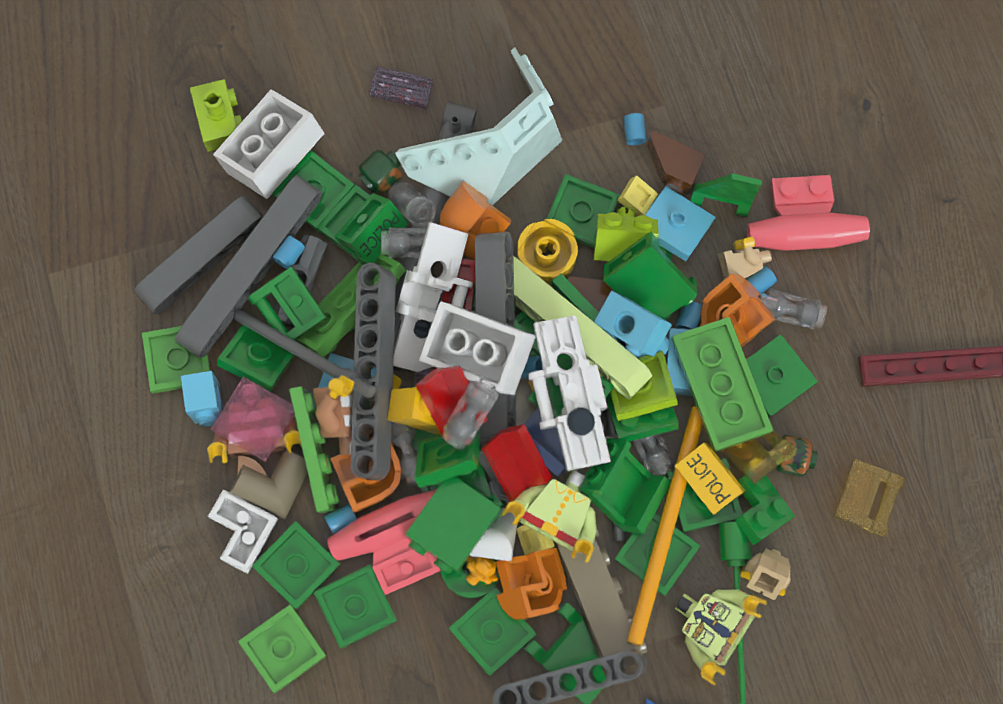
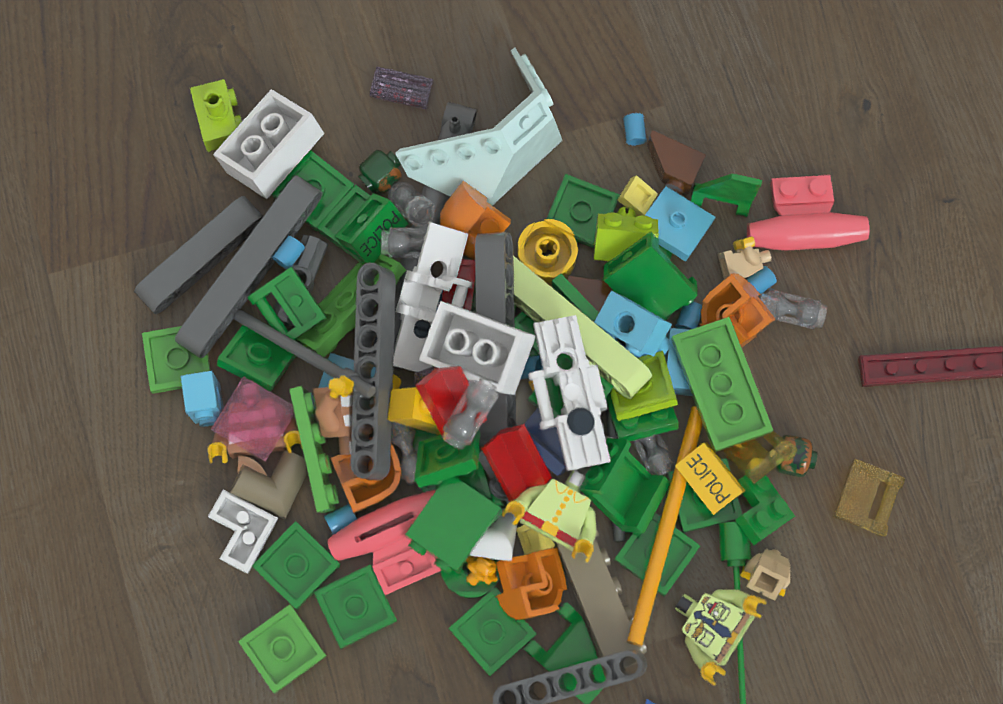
green plate [746,334,818,418] -> none

